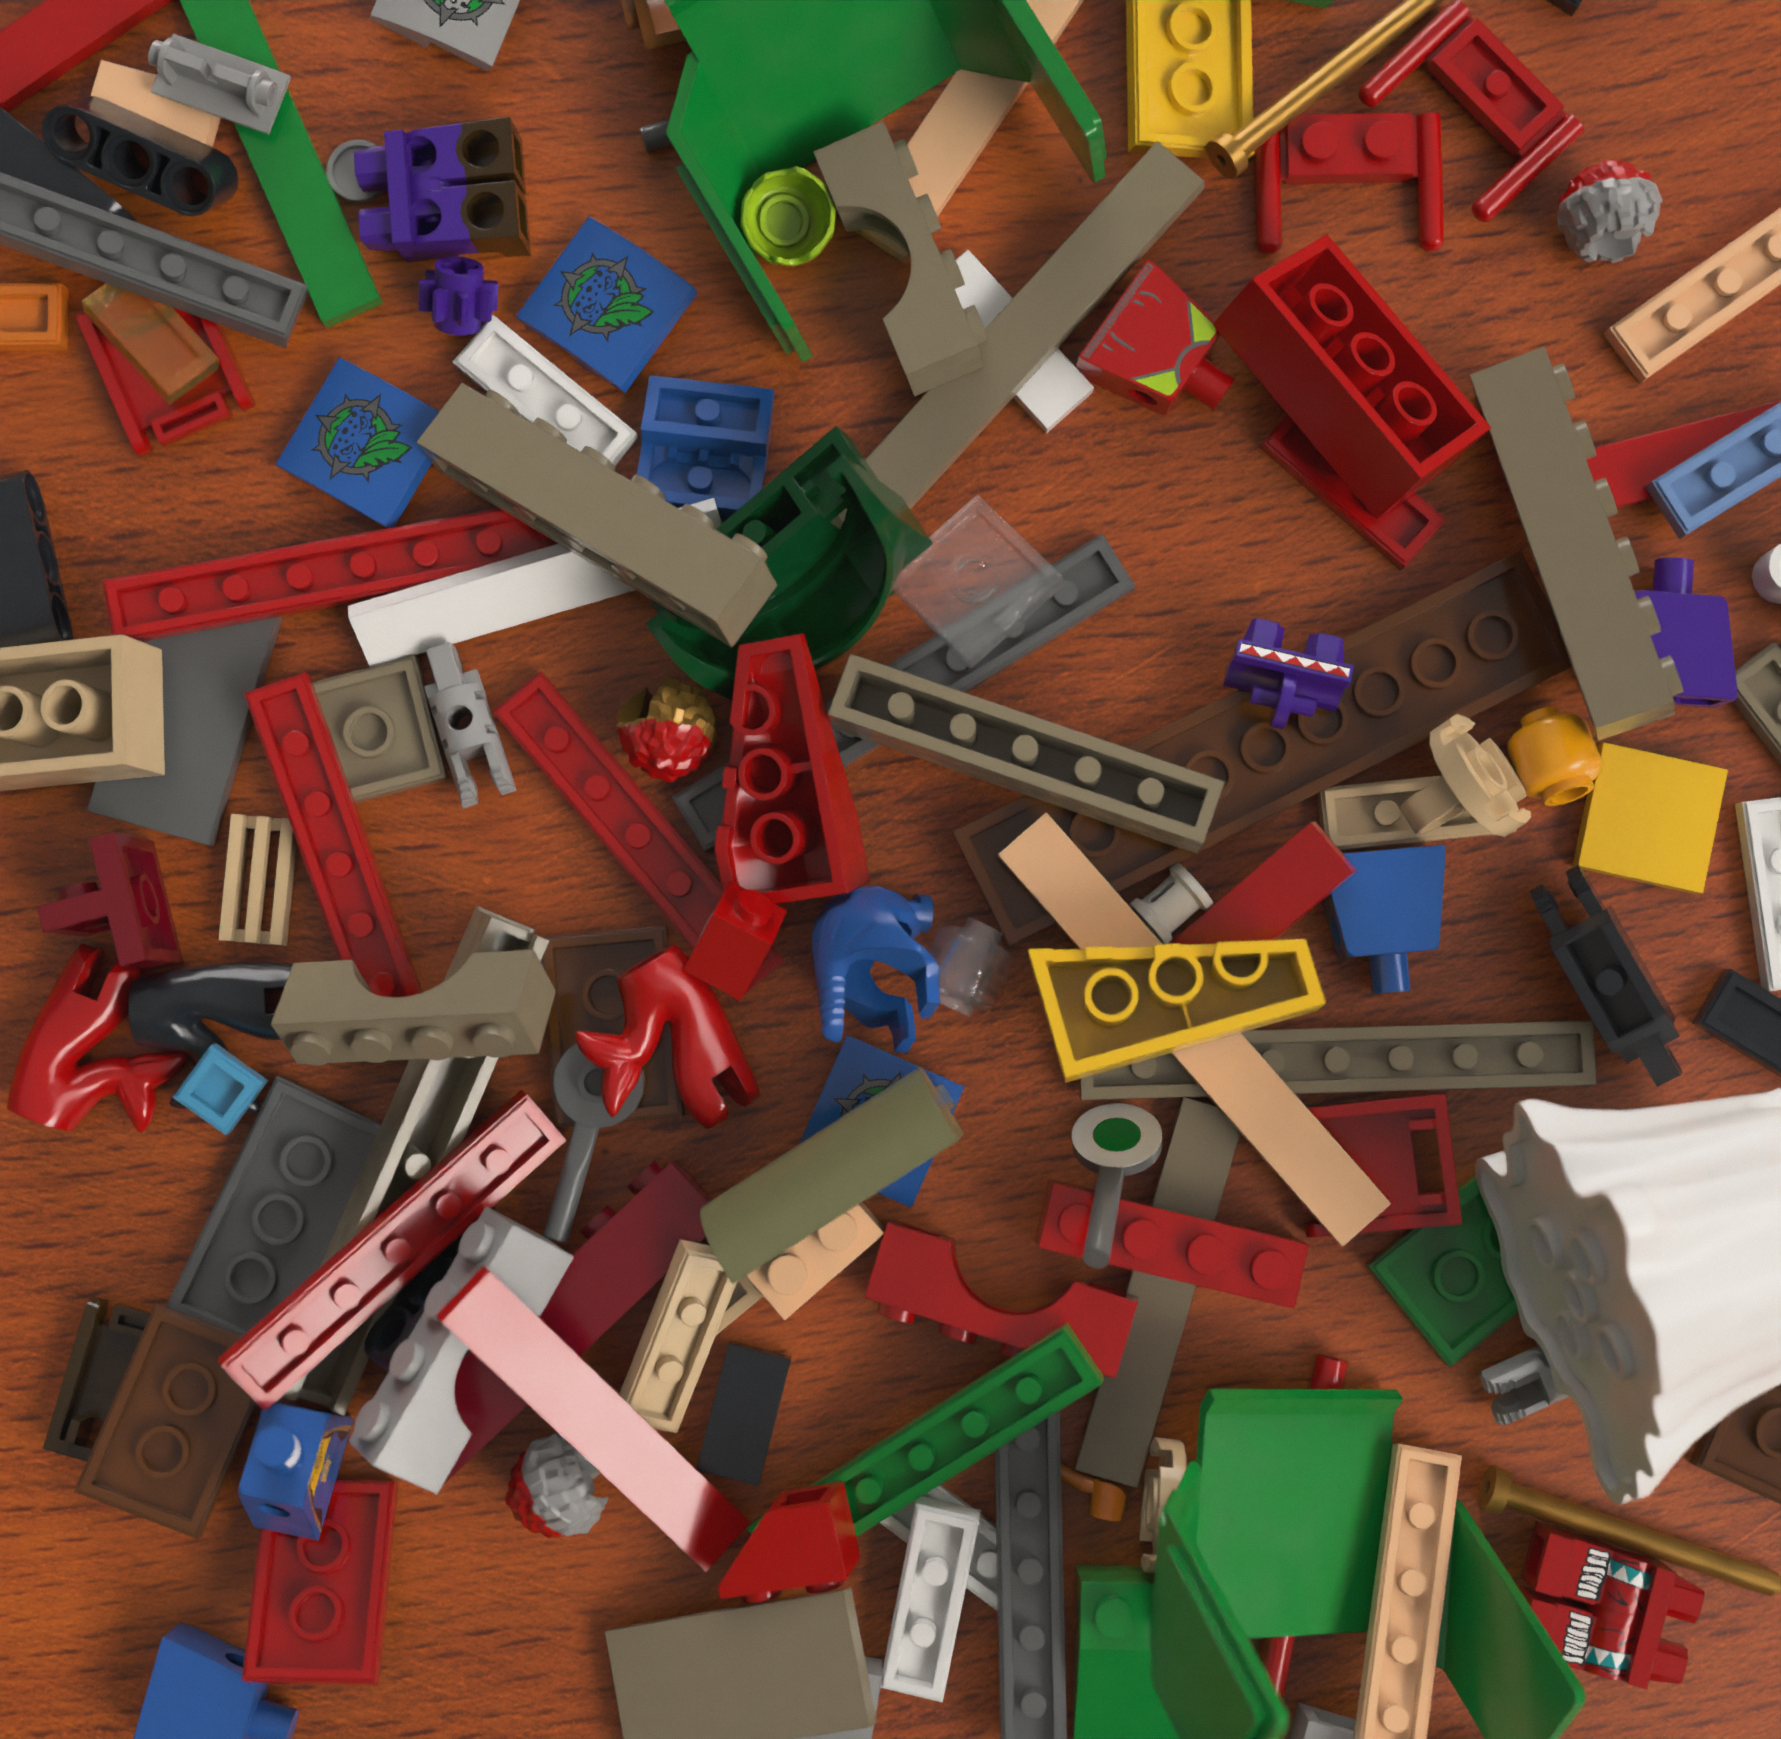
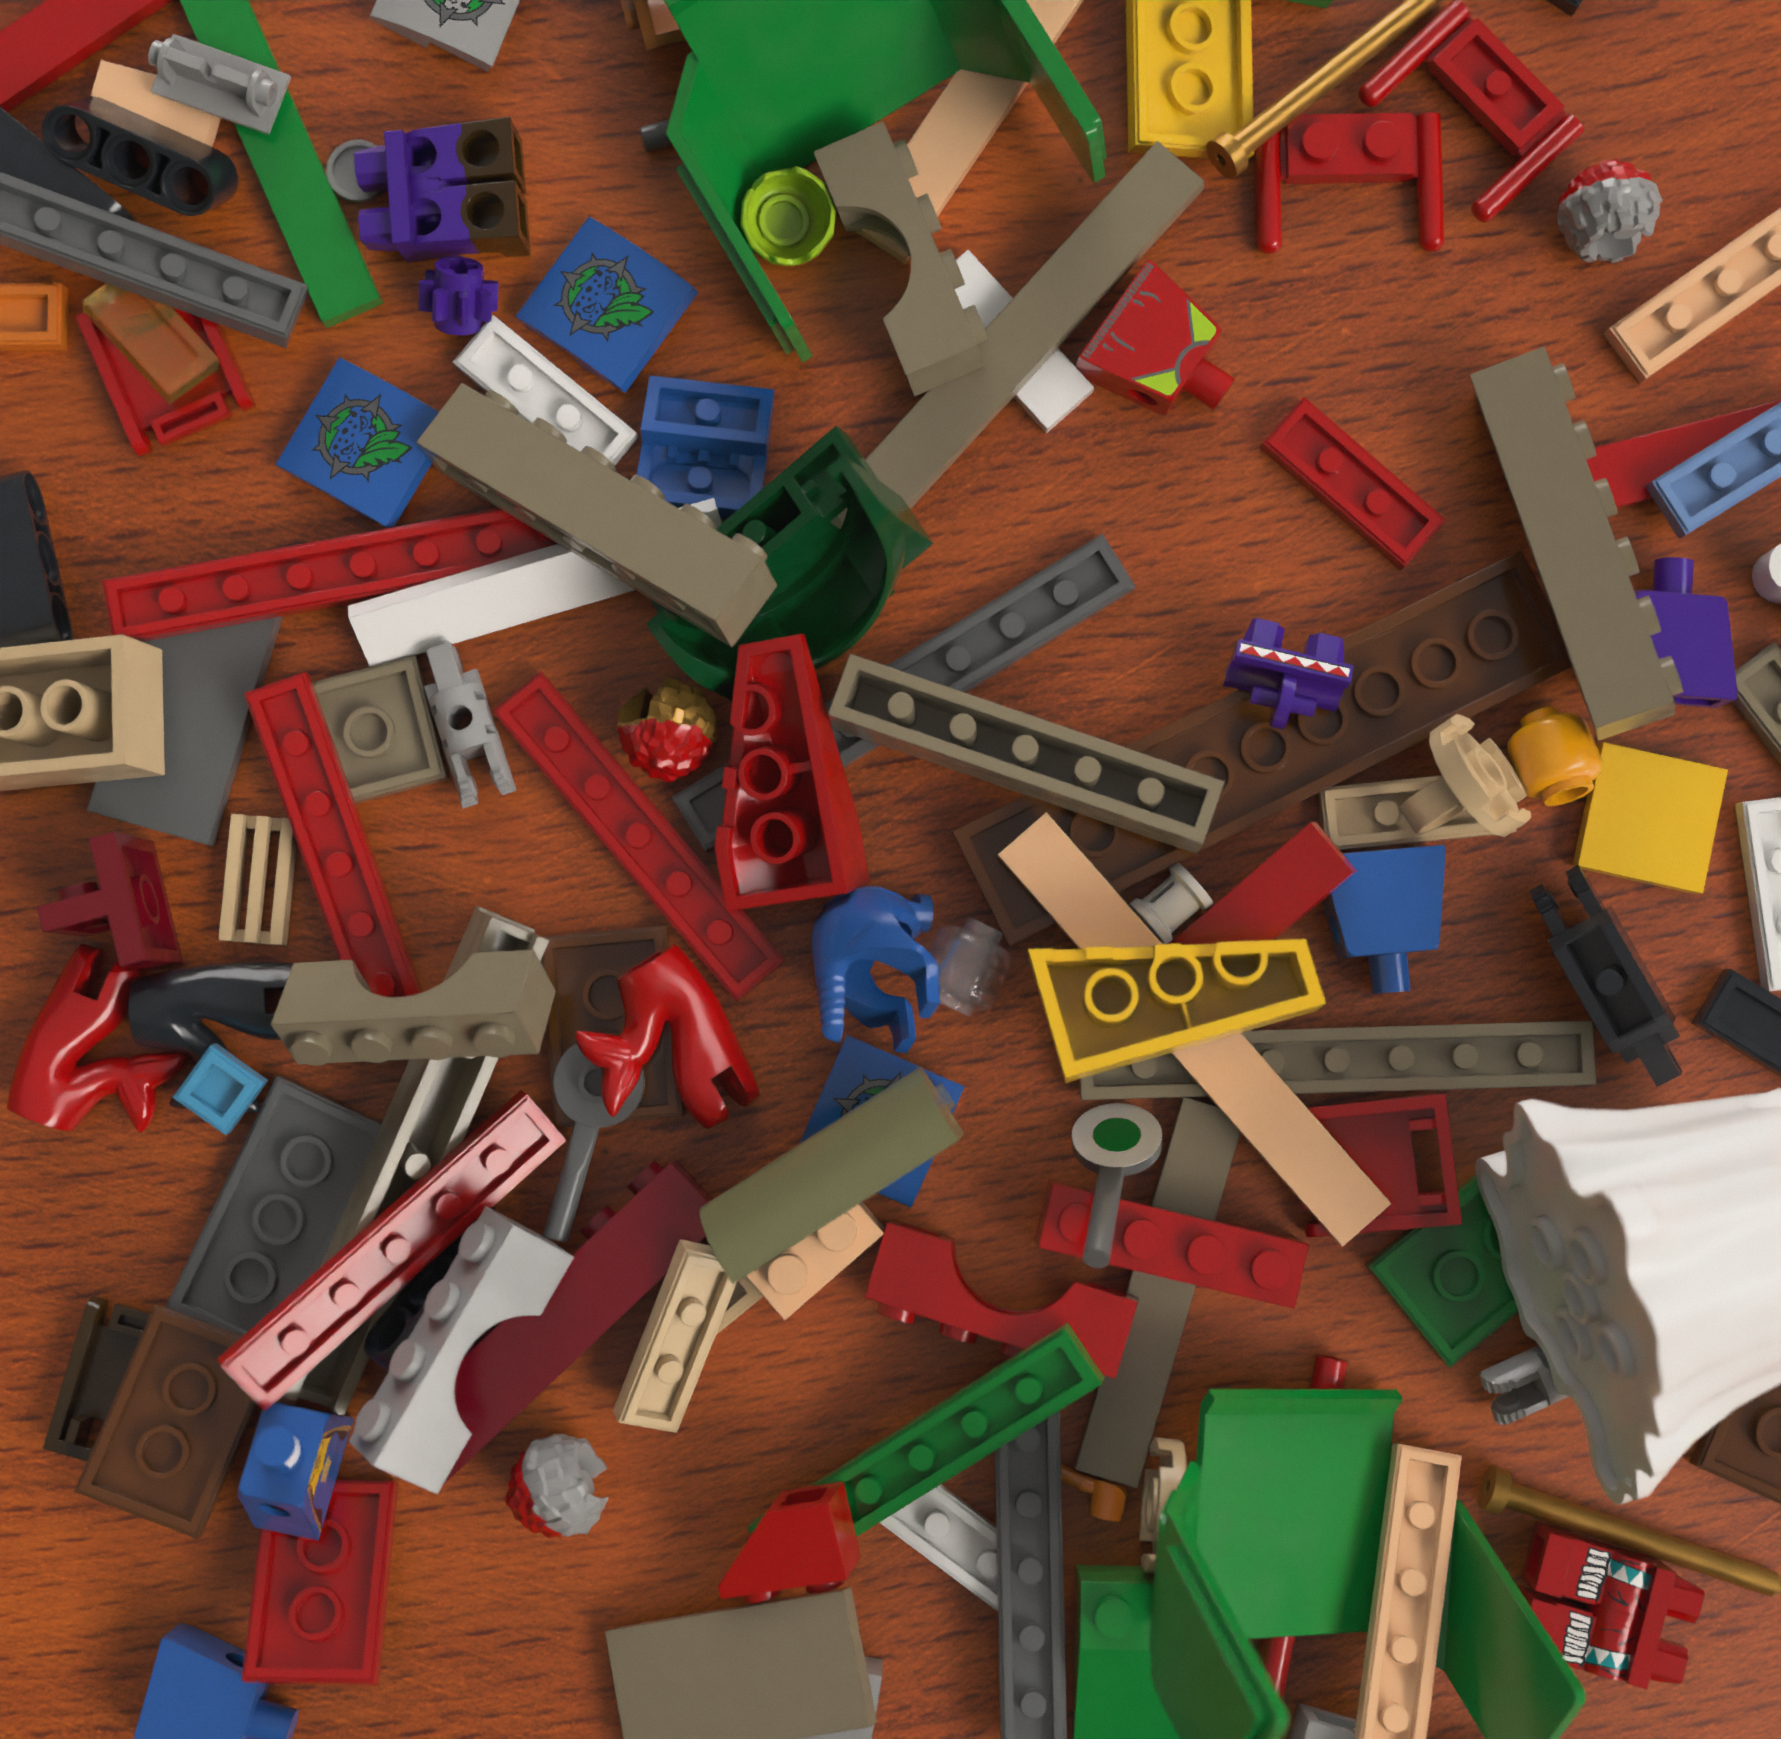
tile [436,1266,751,1572] -> none
red brick [683,881,787,1000] -> none
black tile [696,1341,792,1486] -> none
white tile [880,1497,982,1702] -> none
clear tile [893,494,1064,669] -> none
red brick [1212,234,1492,520] -> none

